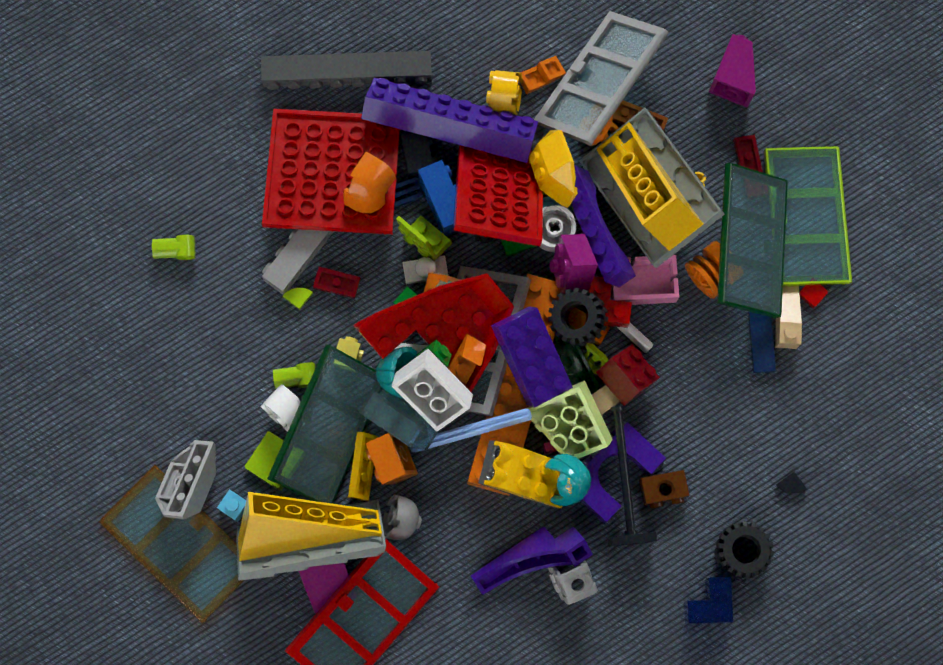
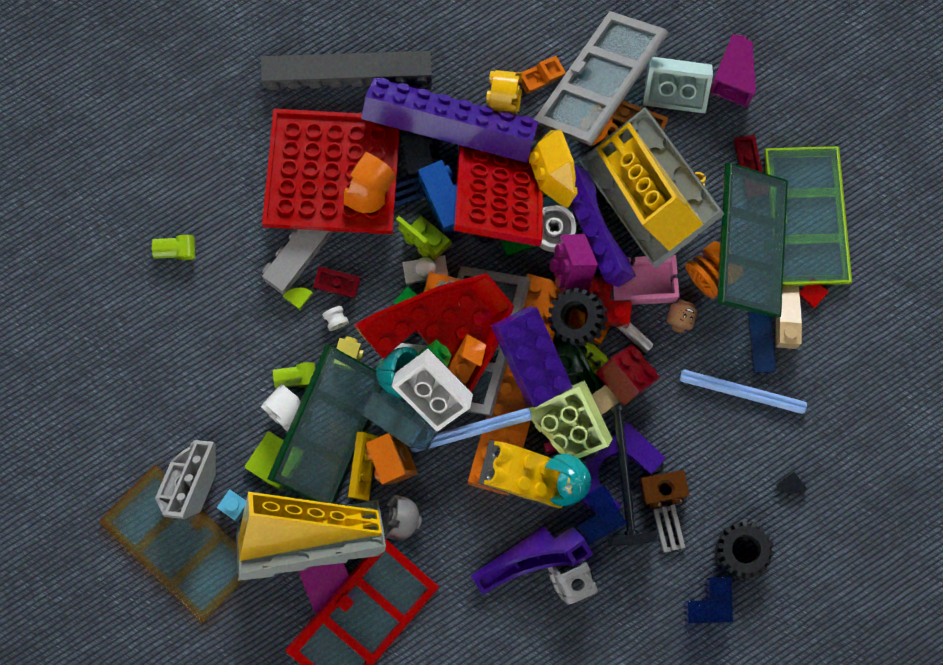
none -> white wheel [322,306,349,331]
none -> clear blue brick [576,484,627,546]
none -> light aqua slope [643,57,713,113]
none -> light grey tile [653,505,685,553]
none -> medium nougat head [667,300,698,333]
none -> light blue axle [680,370,807,414]

